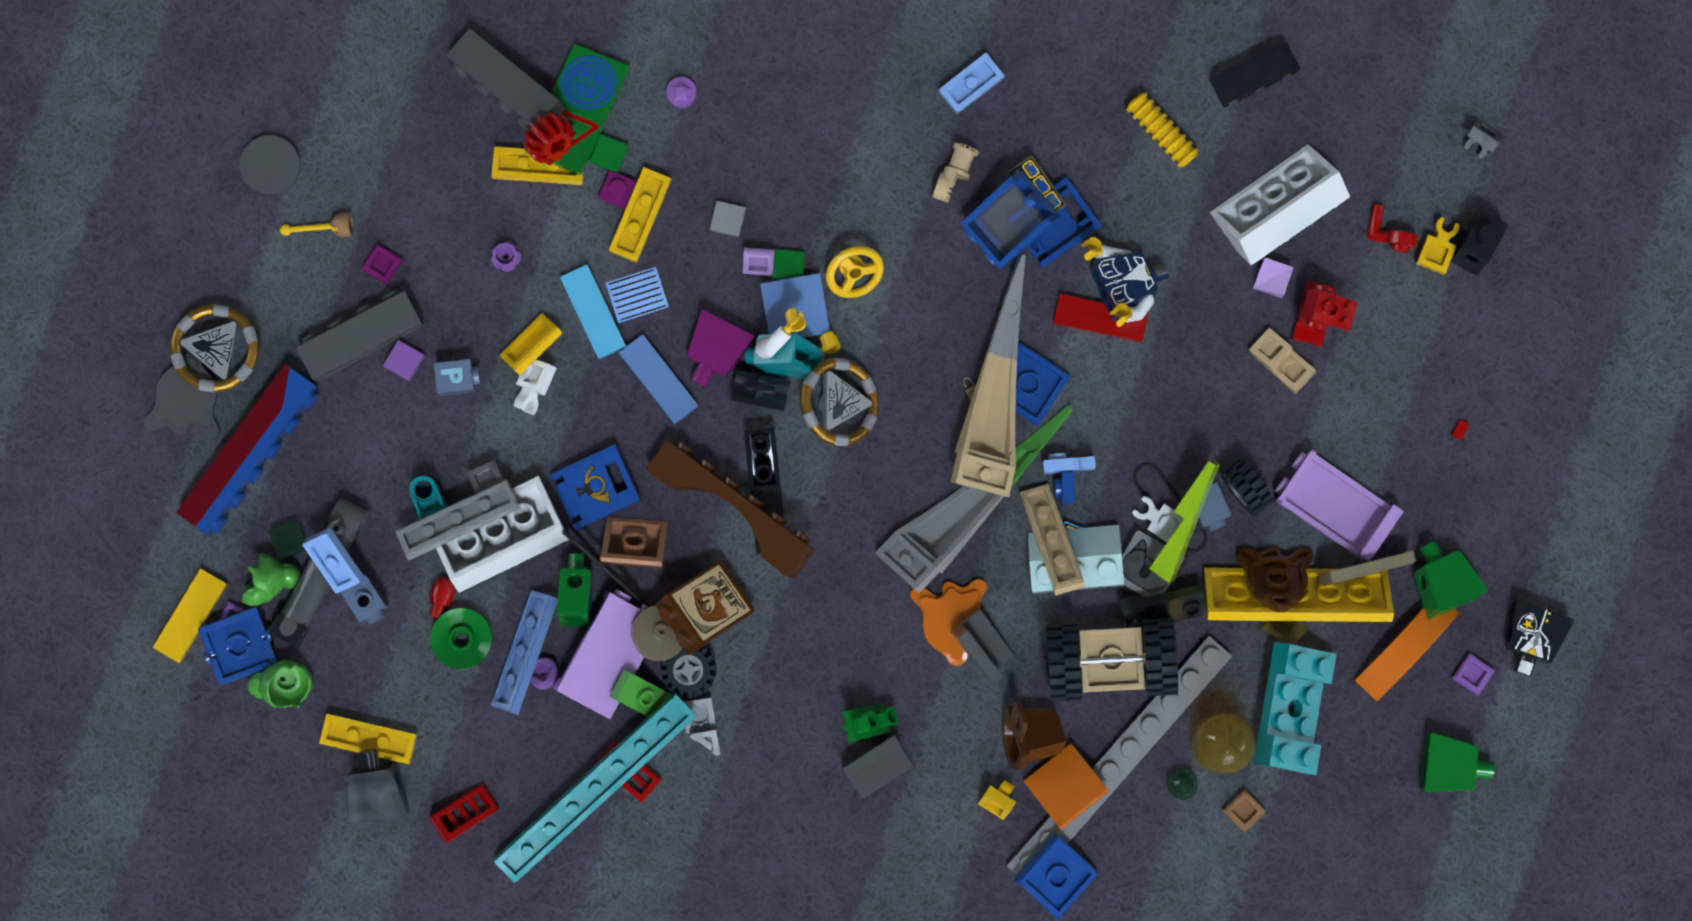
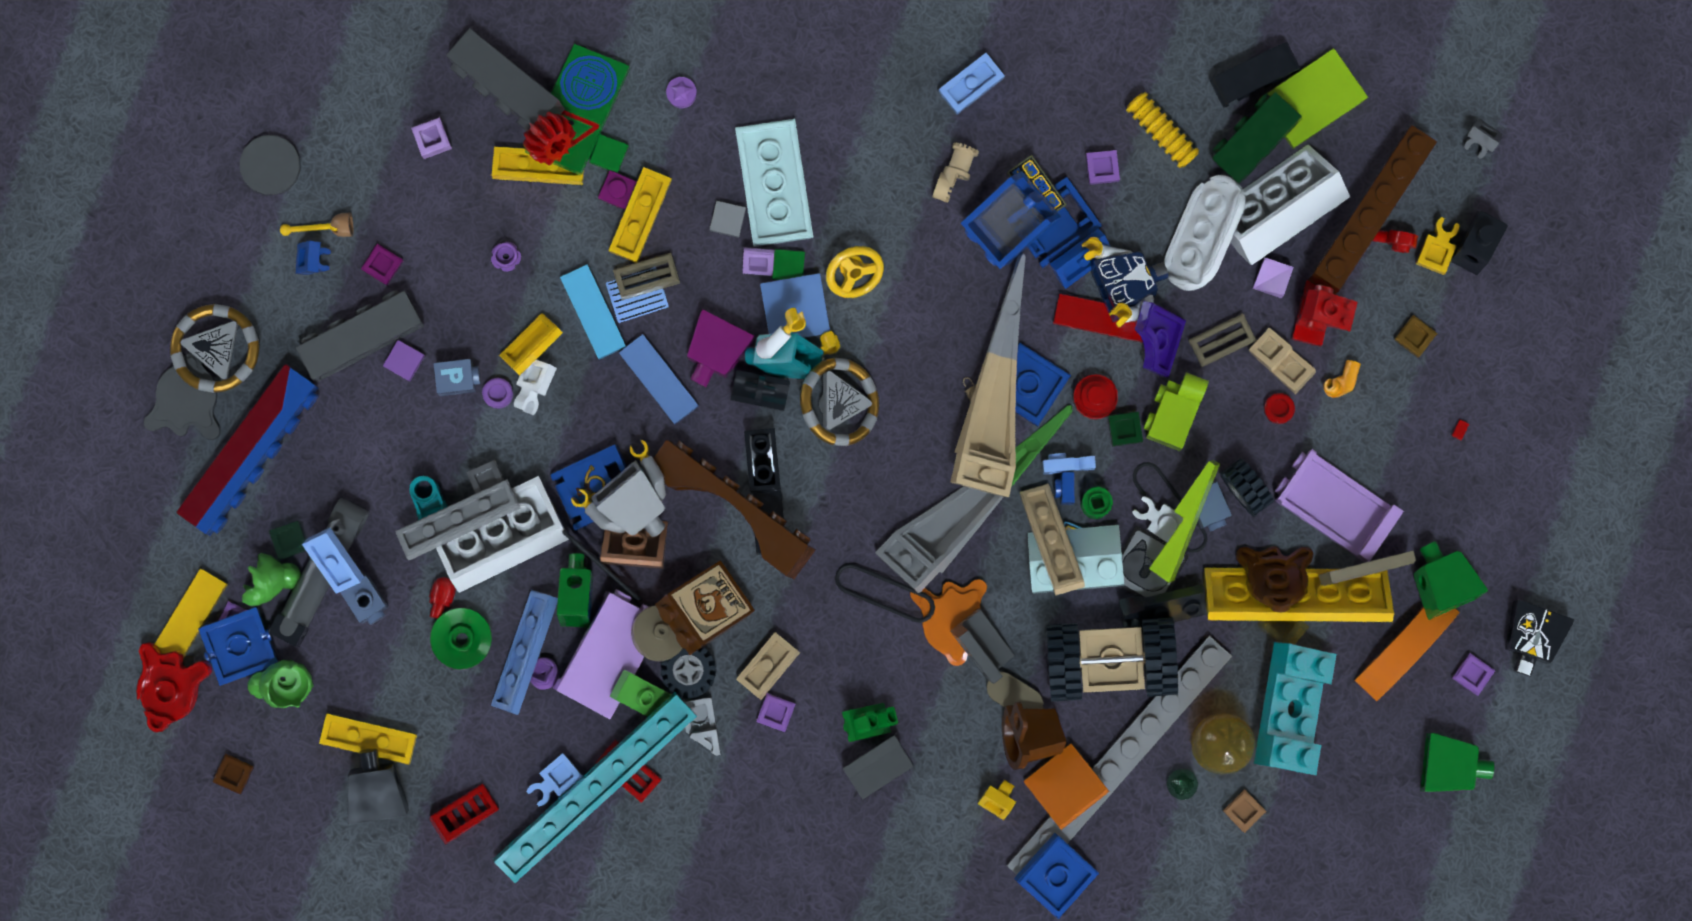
none -> red tile [136,642,212,732]
none -> reddish brown tile [212,754,255,795]
none -> blue tile [295,241,331,275]
none -> lavender slope [411,117,452,159]
none -> medium lavender tile [482,378,513,409]
none -> light blue plate [526,753,583,806]
none -> light grey torso [571,440,666,537]
none -> dark tan tile [613,253,680,301]
none -> light aqua tile [735,119,813,247]
none -> tan plate [736,632,800,700]
none -> medium lavender tile [756,693,796,732]
none -> black piece [835,563,935,623]
none -> dark tan tile [986,672,1043,709]
none -> blue plate [1050,228,1111,289]
none -> red plate [1073,374,1118,420]
none -> green wheel [1080,487,1113,519]
none -> medium lavender plate [1086,150,1120,185]
none -> dark green plate [1108,412,1143,447]
none -> dark purple tile [1135,301,1186,378]
none -> lime hinge [1143,372,1209,451]
none -> white tile [1164,175,1245,291]
none -> dark tan tile [1188,314,1257,368]
none -> dark green brick [1212,92,1302,185]
none -> lime tile [1259,48,1368,149]
none -> red tile [1264,393,1295,424]
none -> reddish brown arch [1308,125,1437,295]
none -> light orange arm [1323,360,1361,398]
none -> pearl gold tile [1394,315,1438,358]

